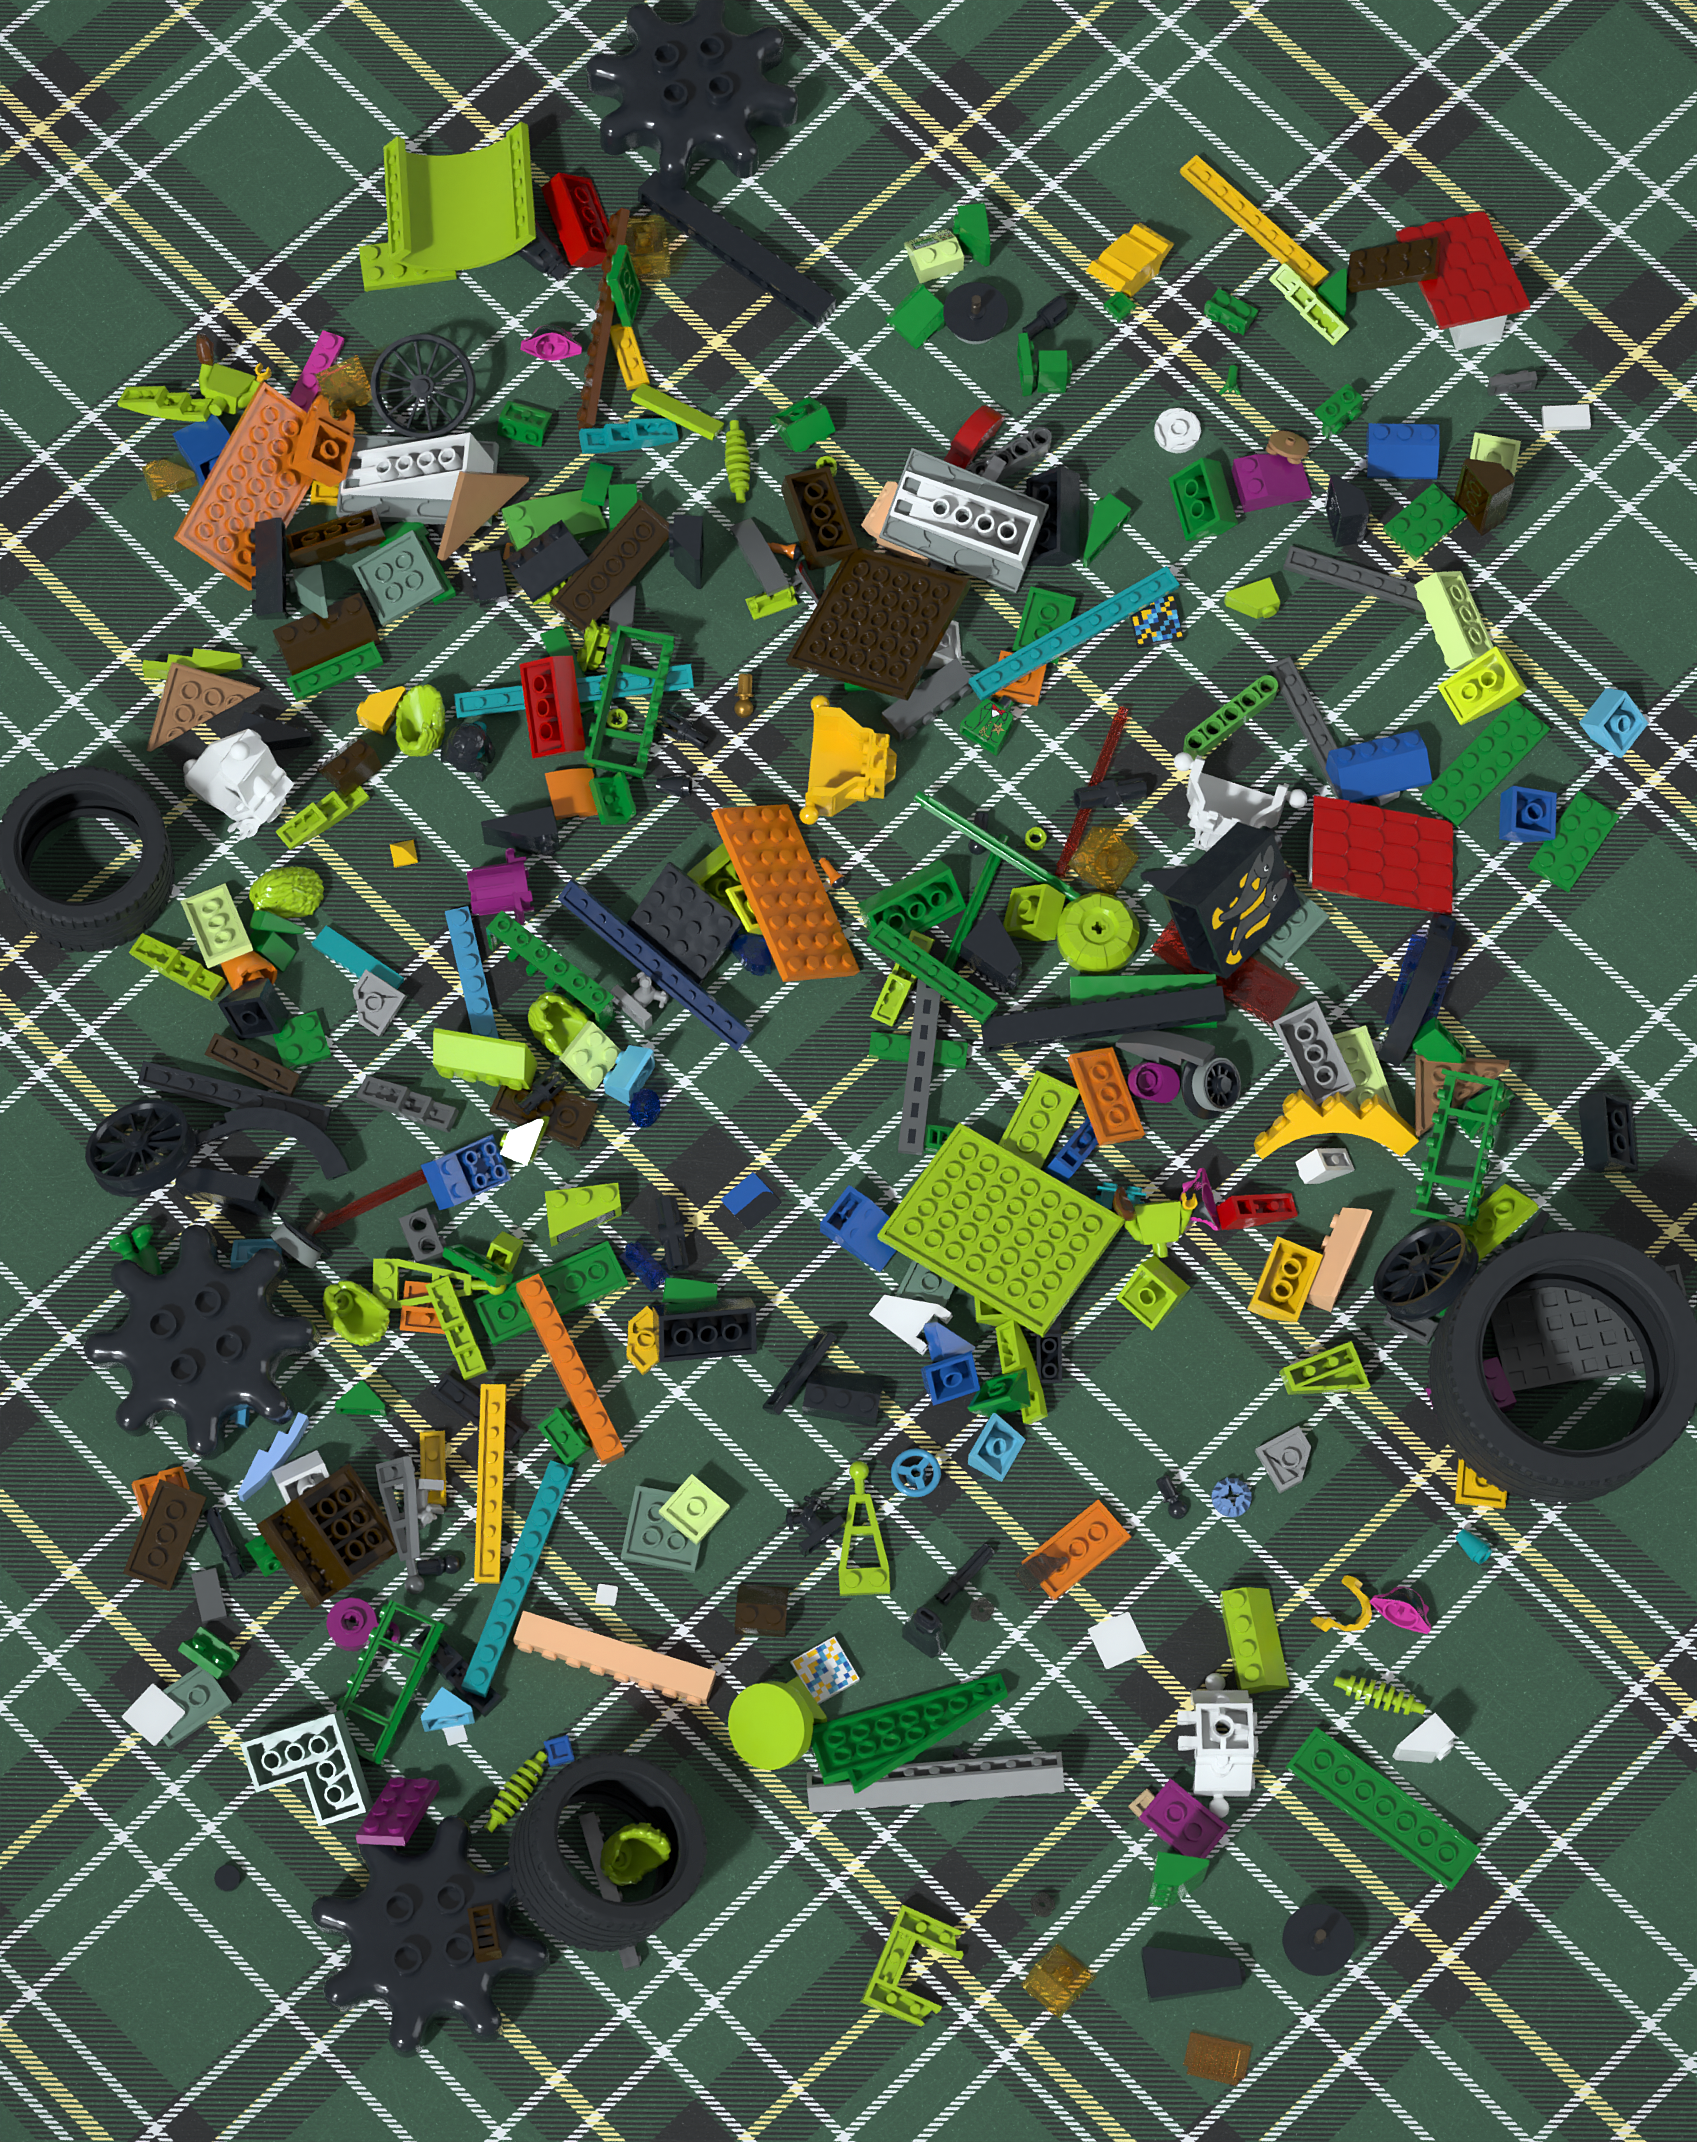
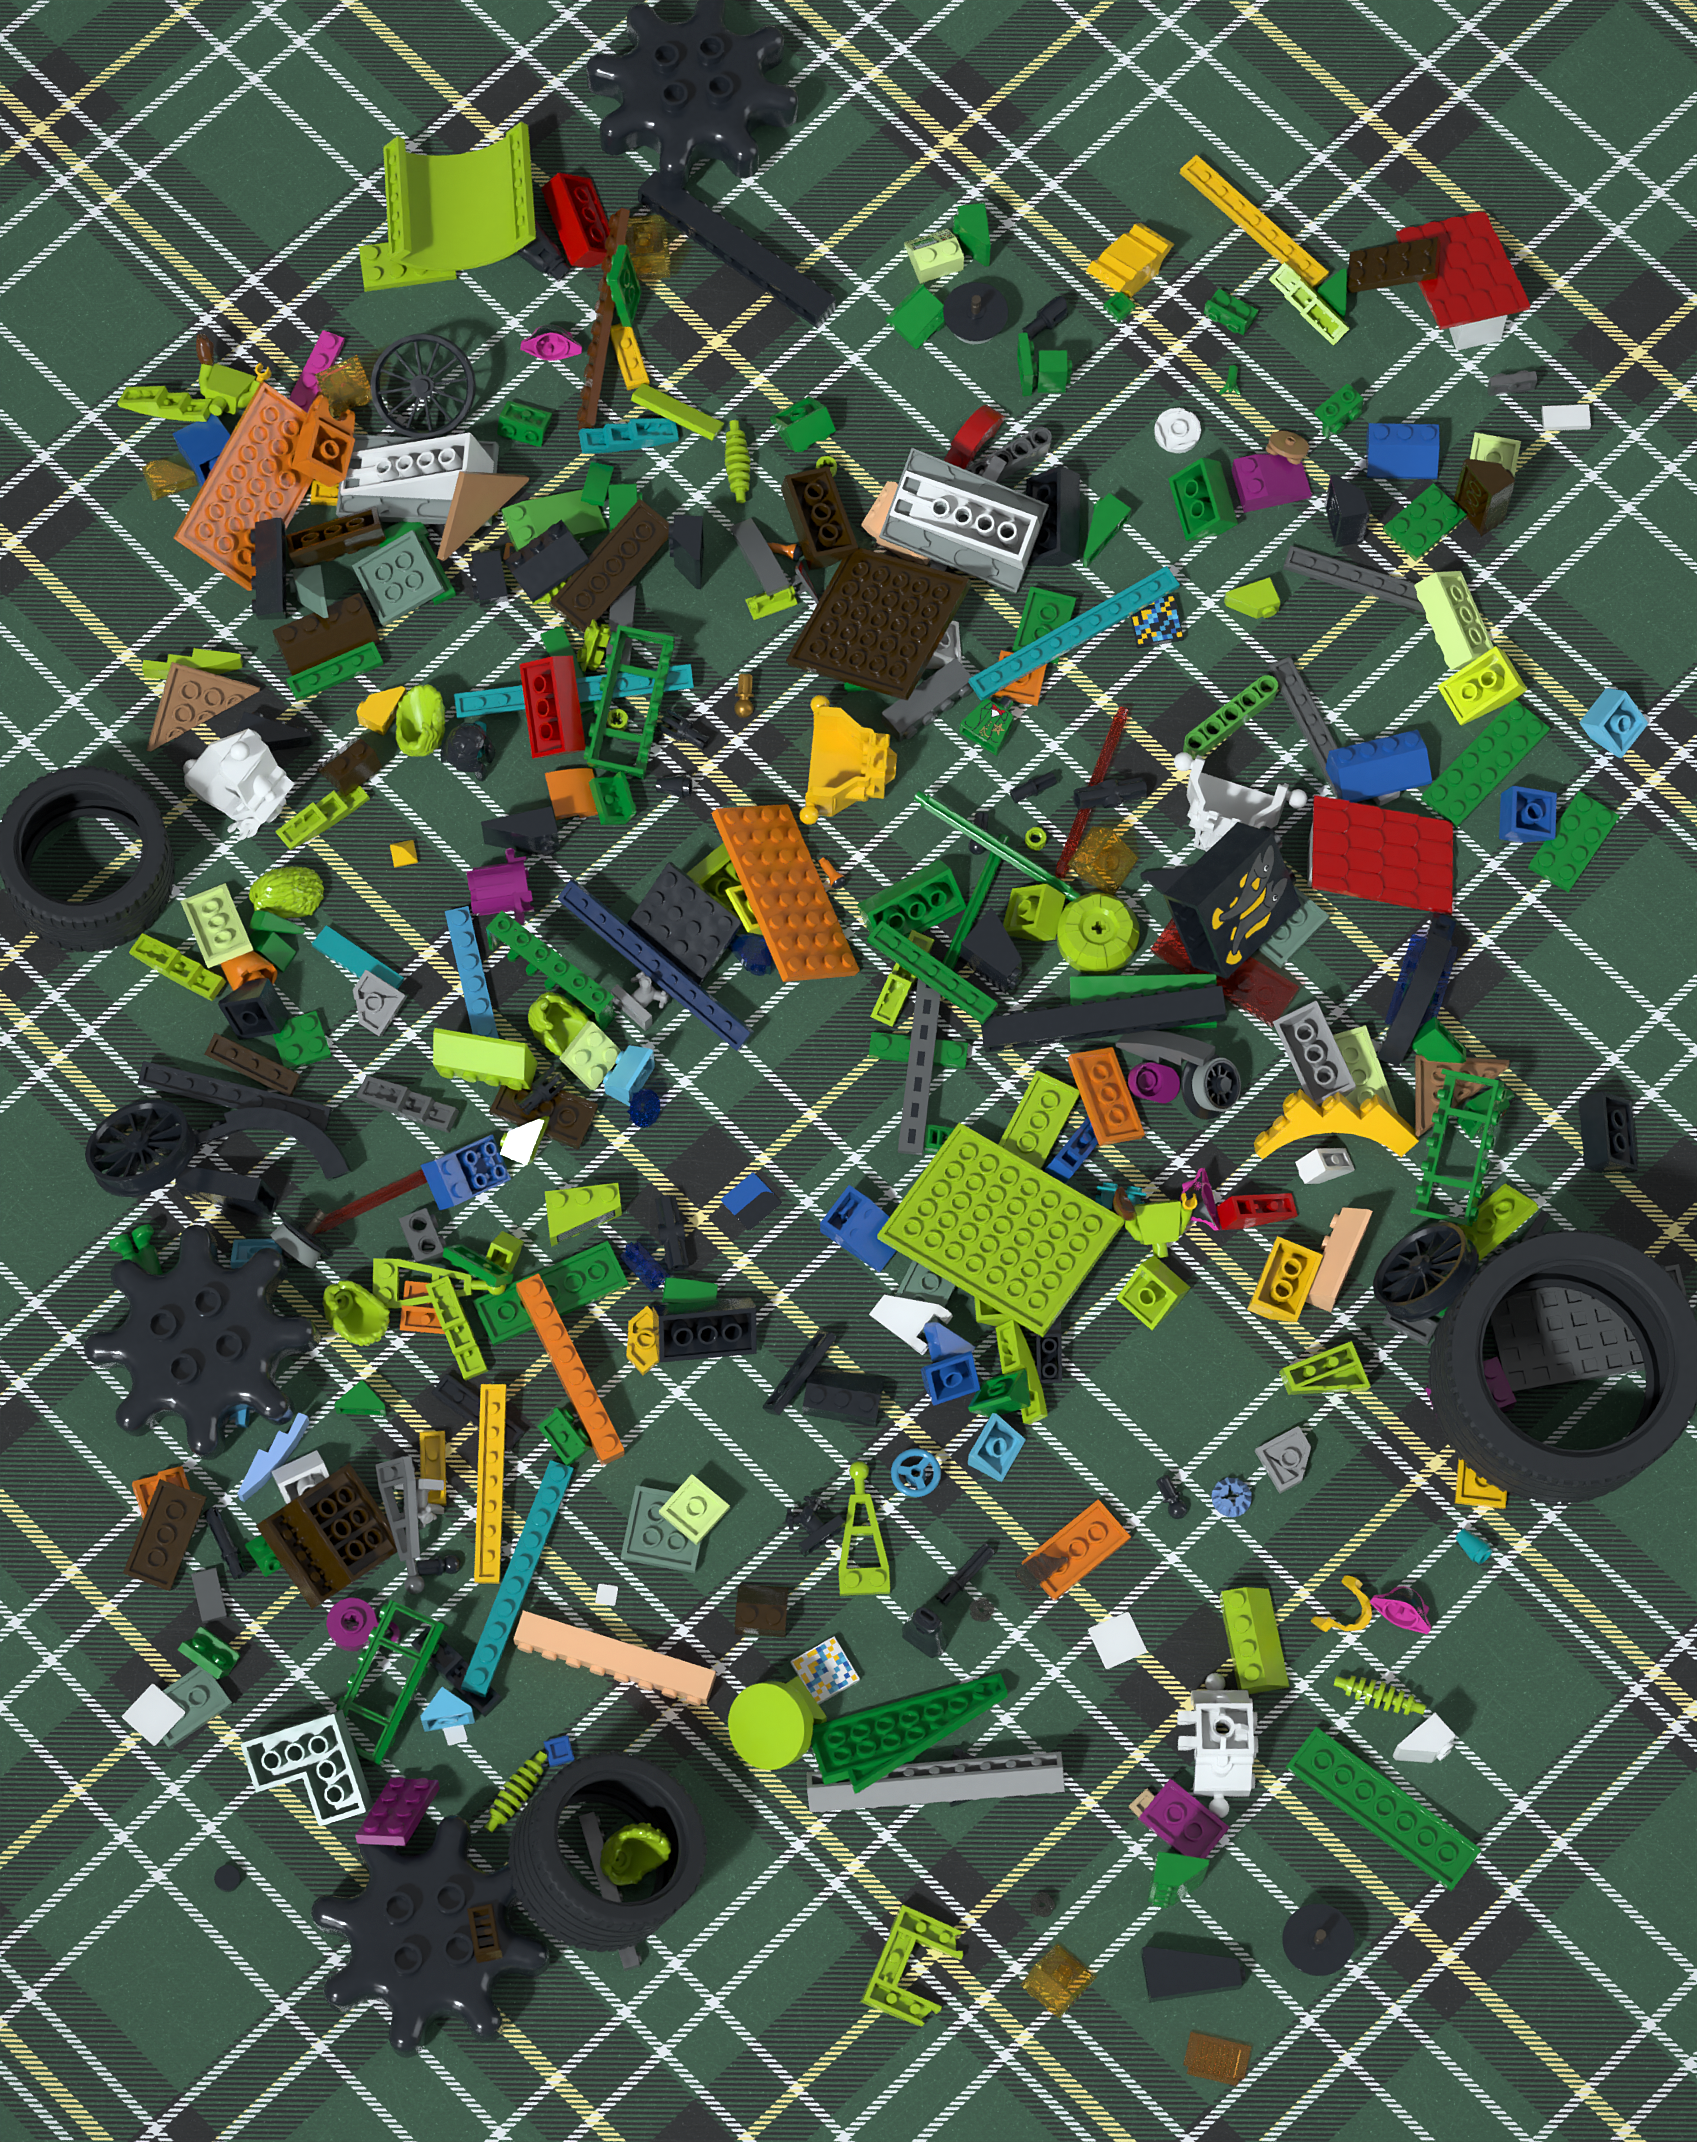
none -> black axle [1009,772,1057,804]

